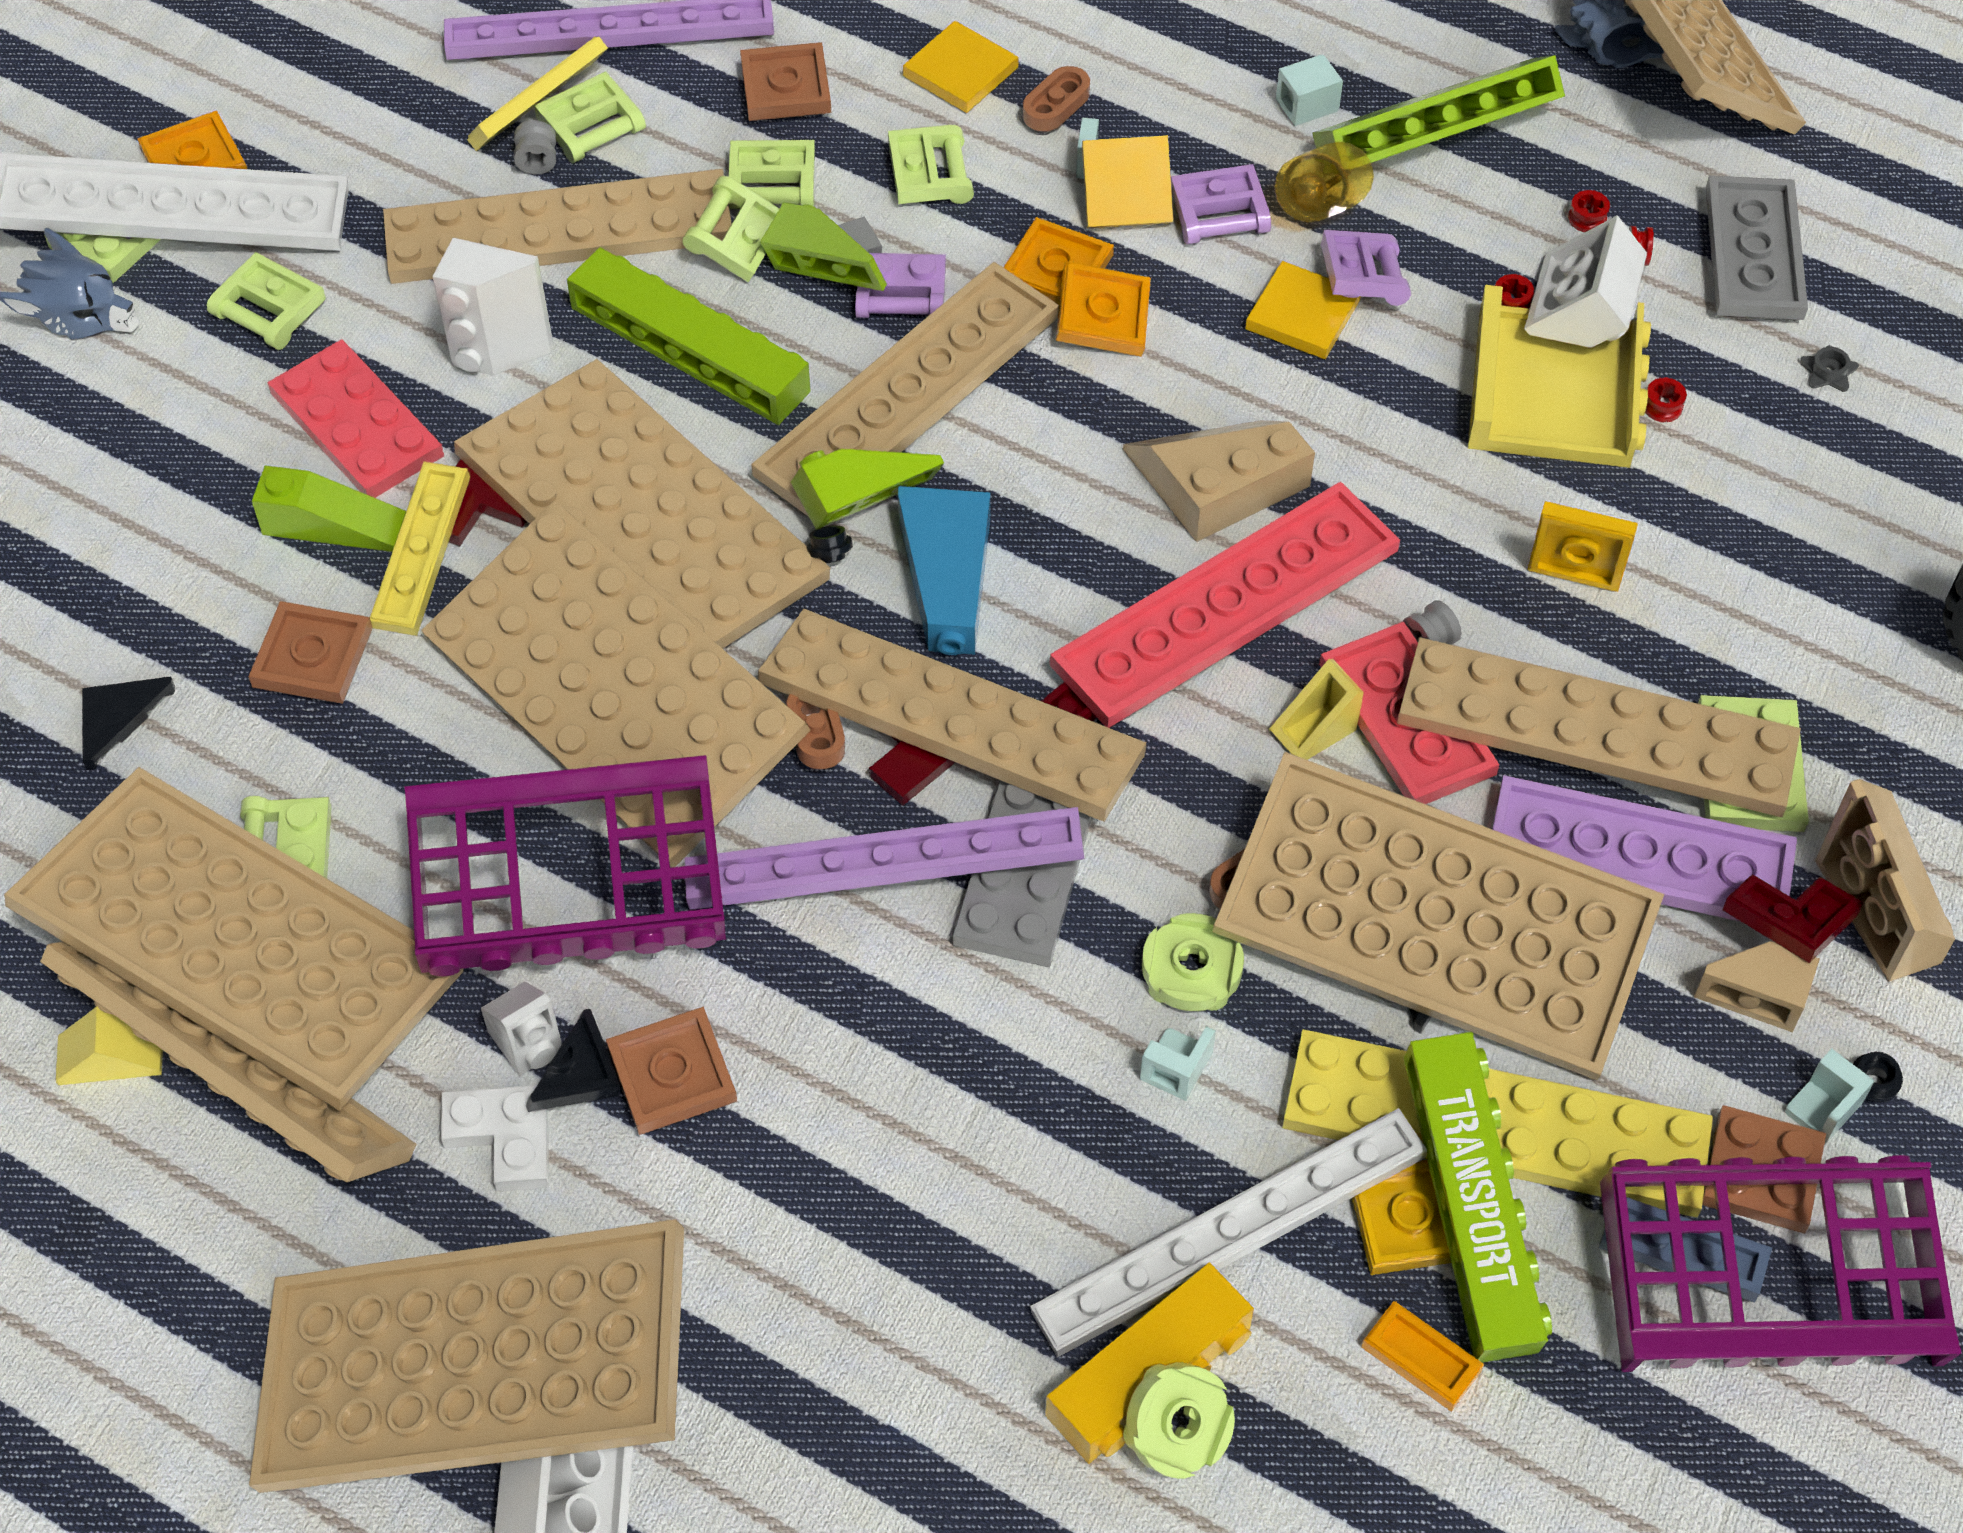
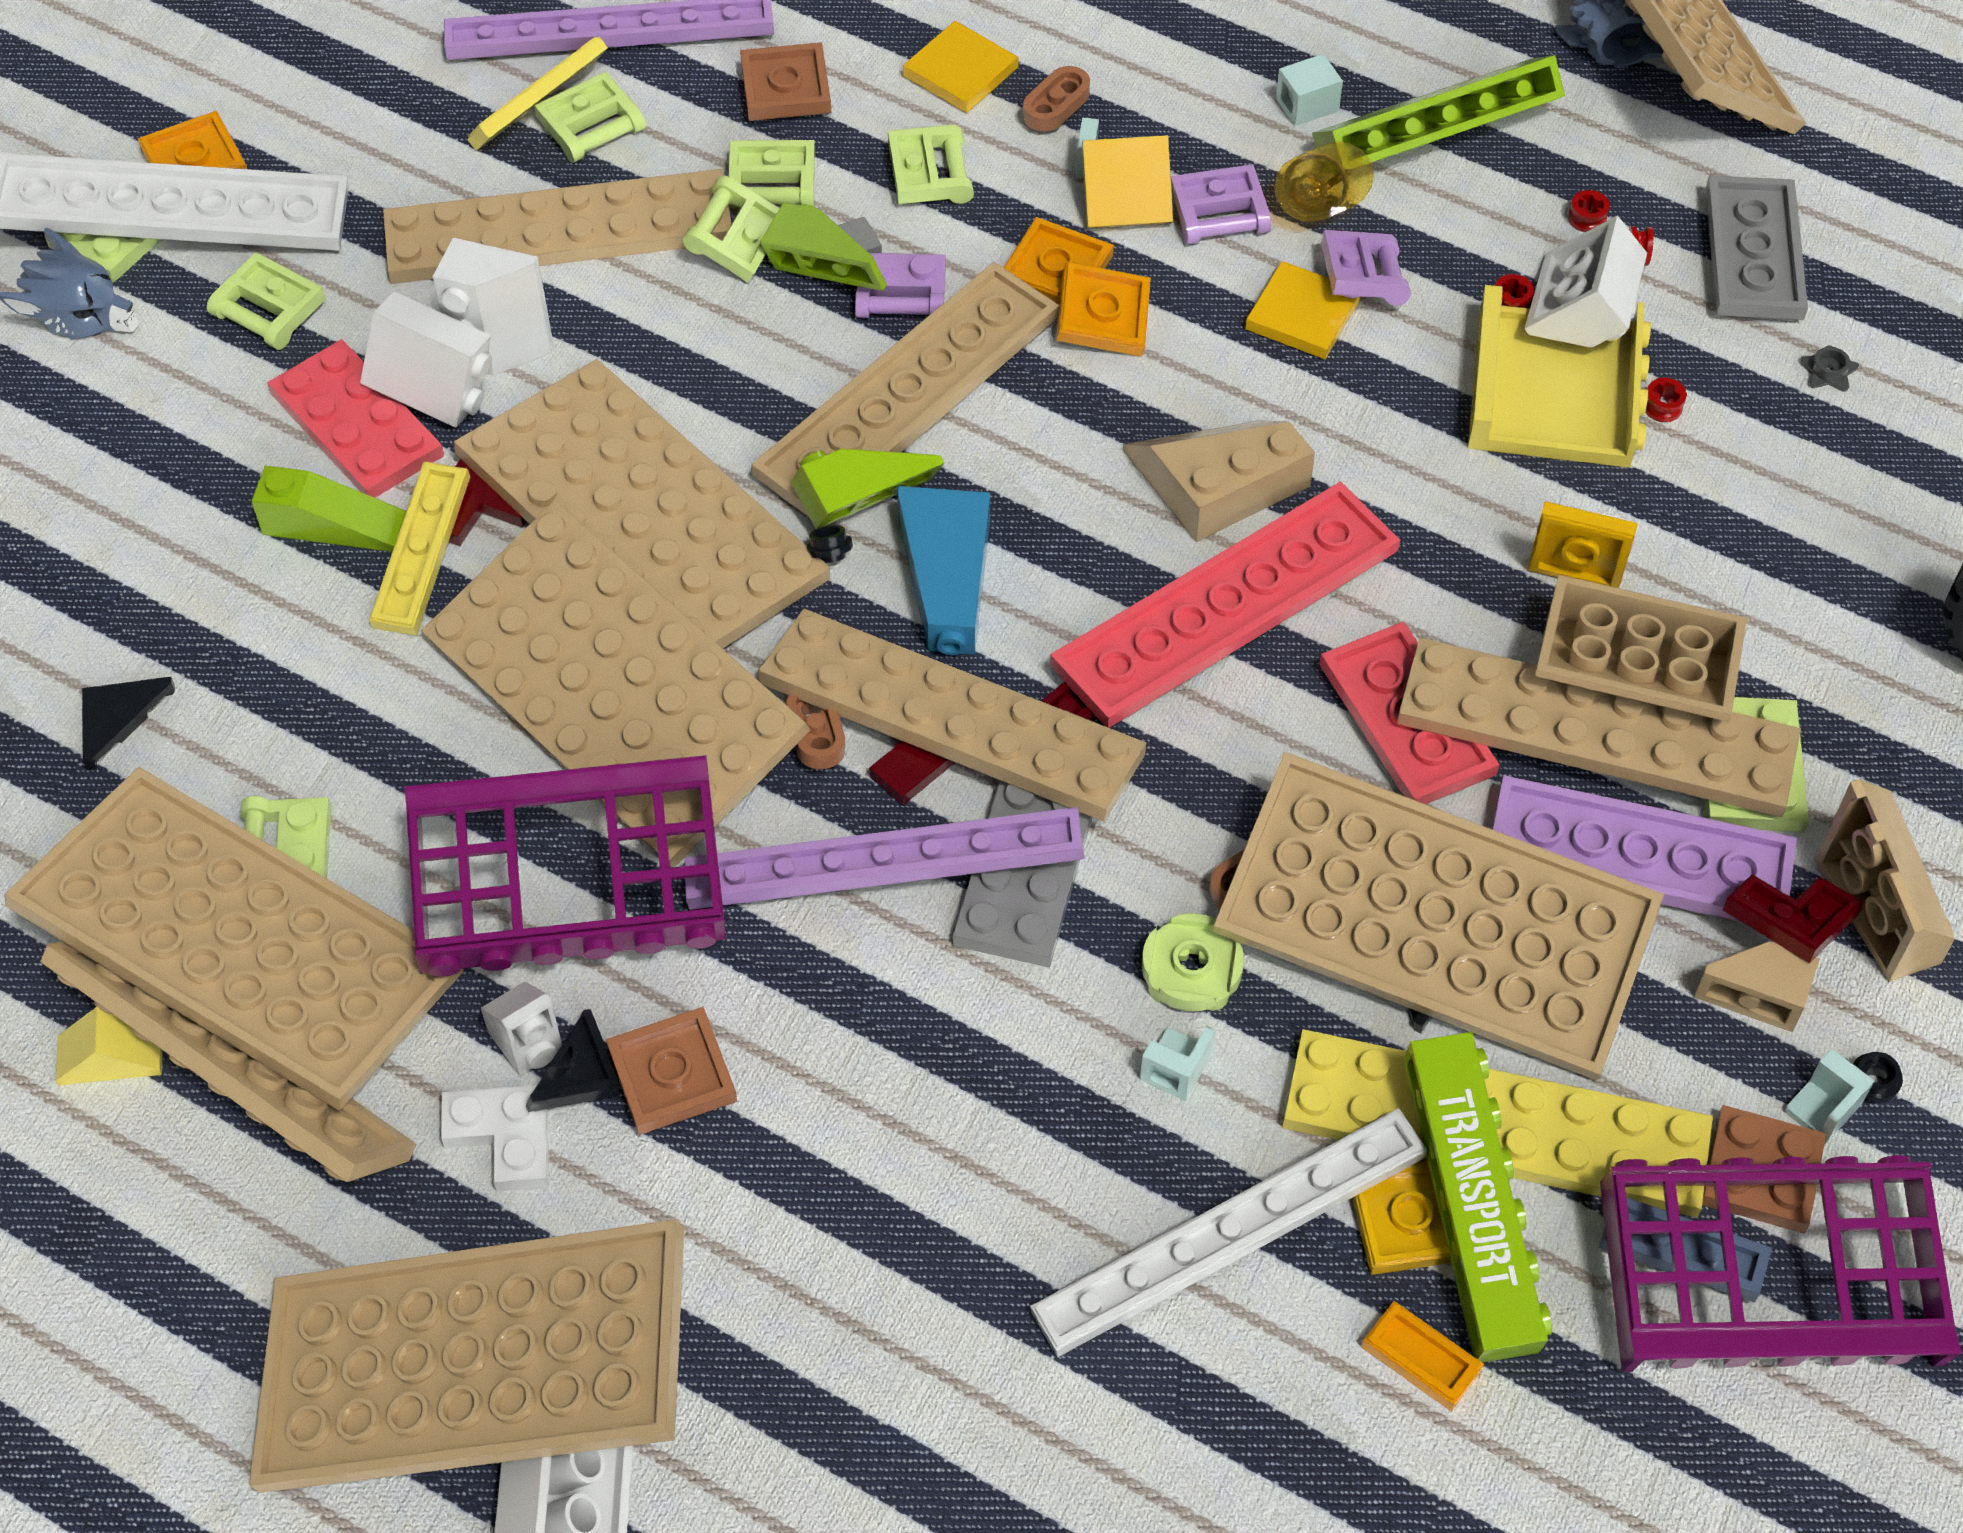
nougat plate [248,601,373,704] -> none
light grey wheel [514,120,556,175] -> none
lime brick [567,247,811,426] -> none
yellow brick [1045,1262,1254,1464] -> none
yellowish green plate [1123,1362,1235,1479] -> none
light yellow slope [1269,659,1364,760] -> none
light grey wheel [1403,600,1462,645] -> none
none -> white brick [360,291,492,428]
none -> tan slope [1535,575,1747,722]

